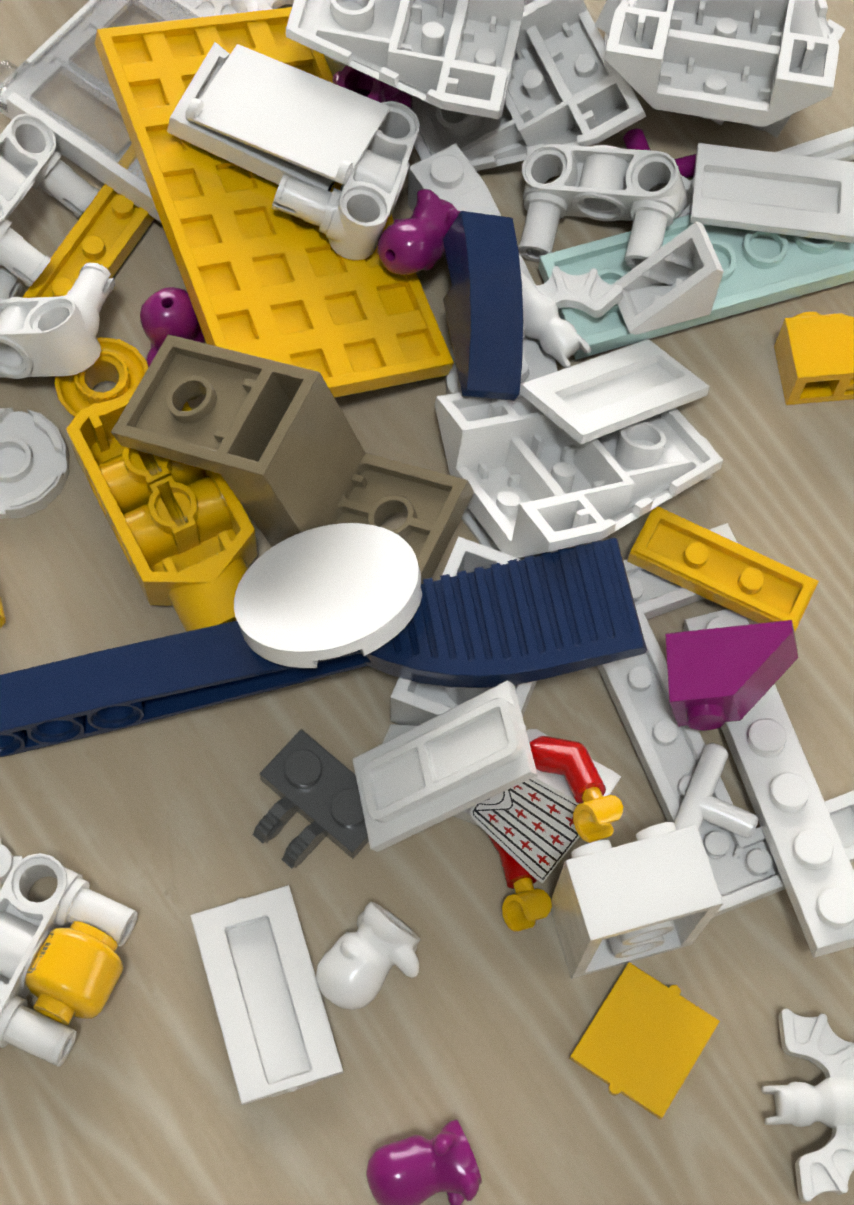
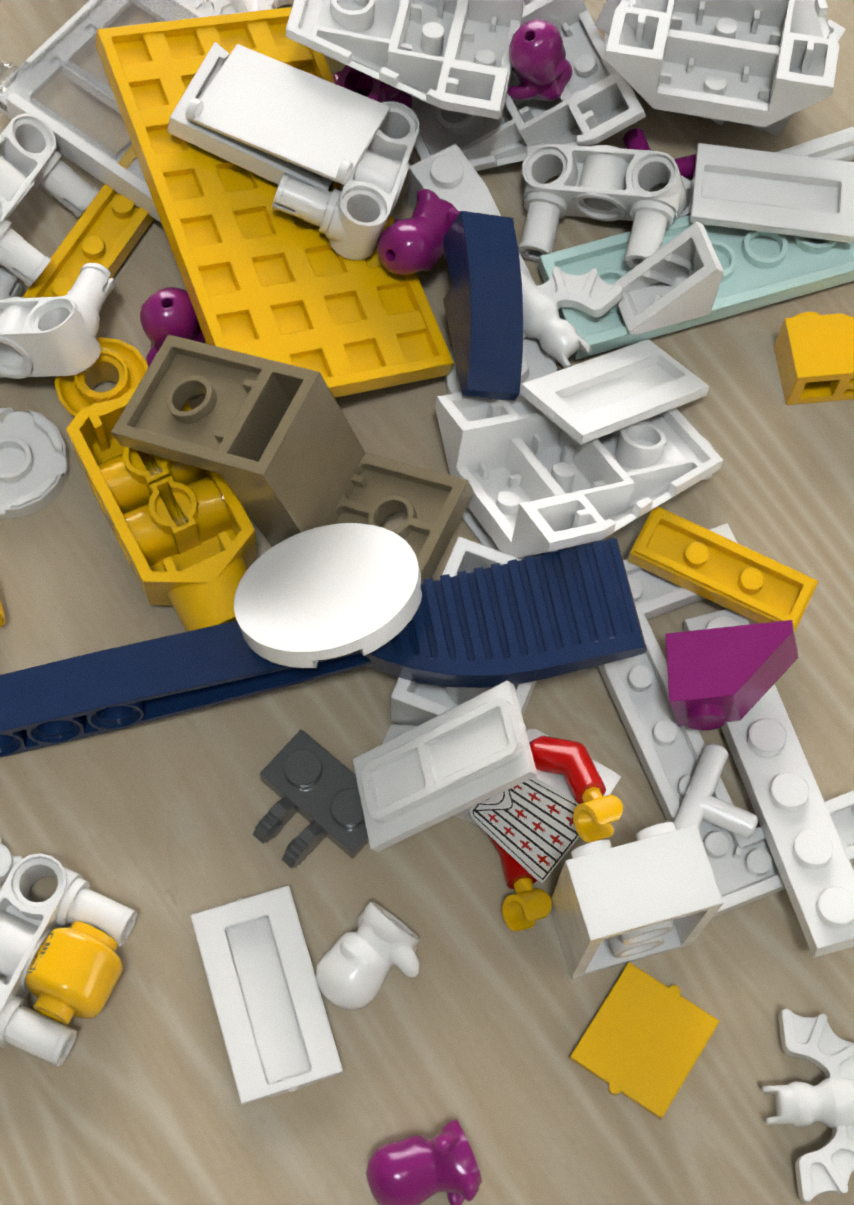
none -> magenta animal [508,19,573,101]

